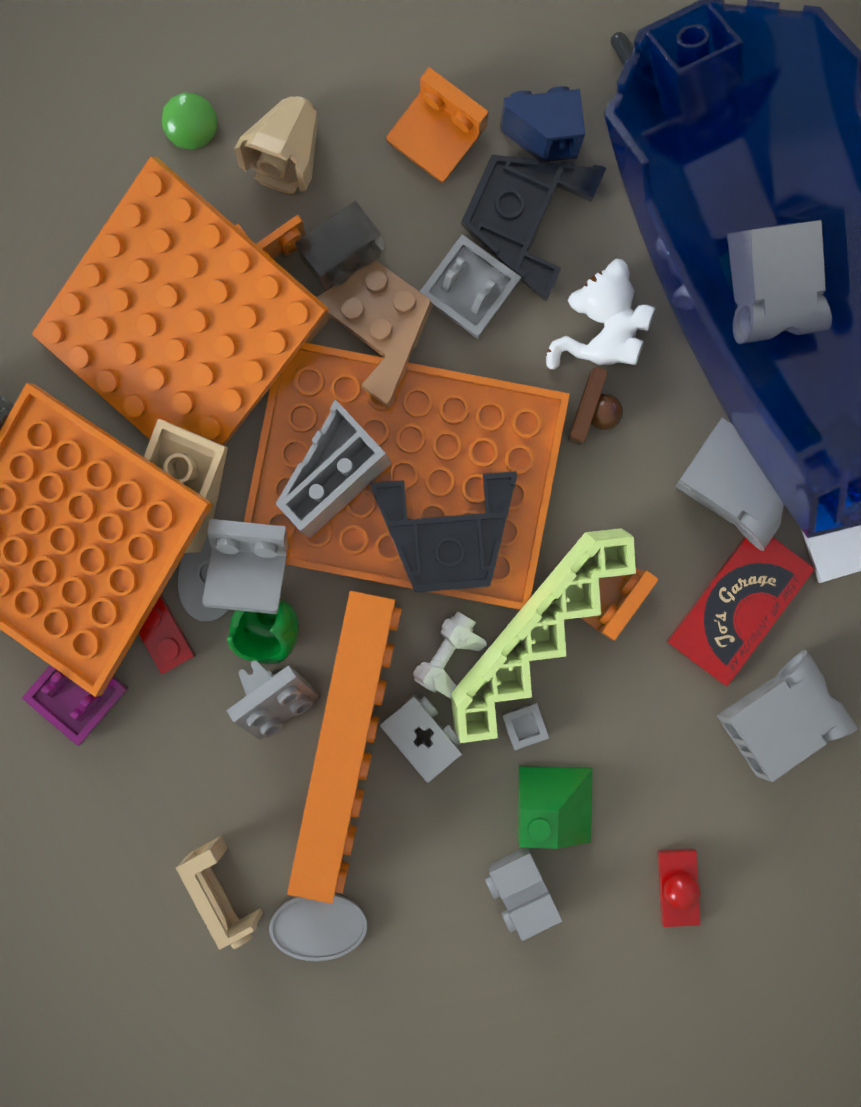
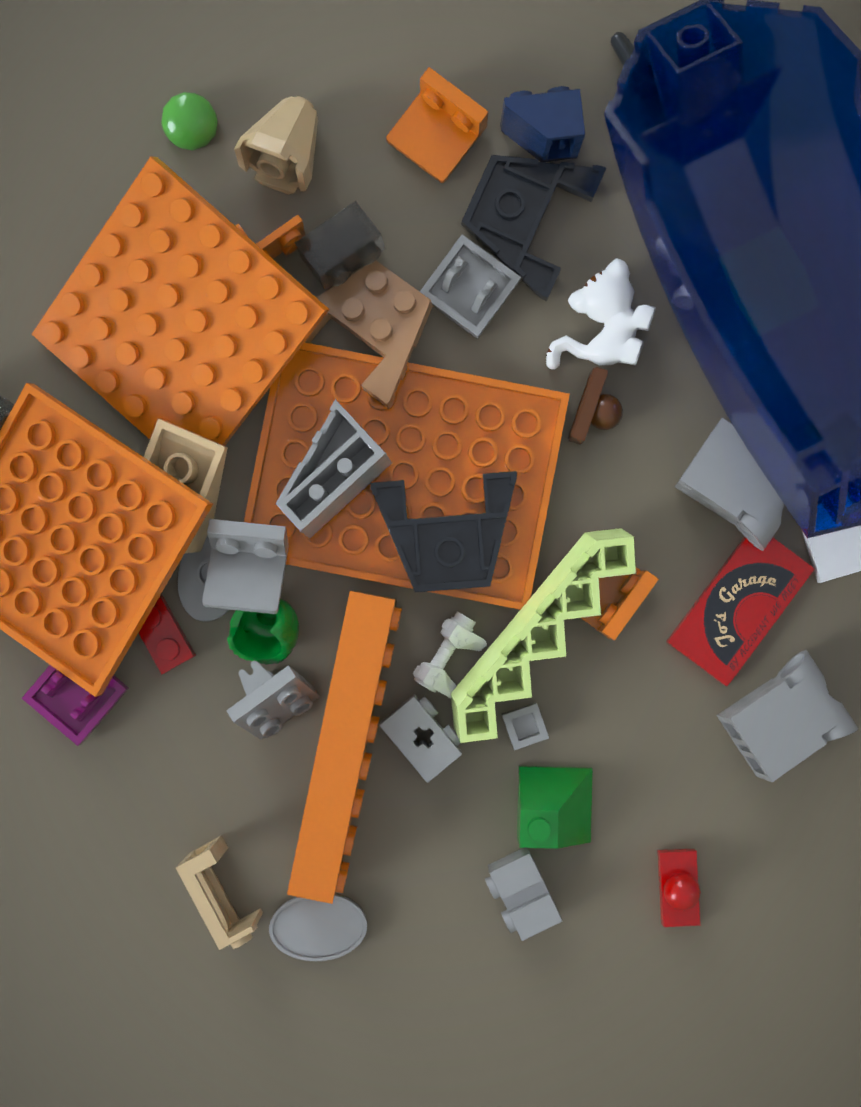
light grey piece [727,220,832,344] -> none

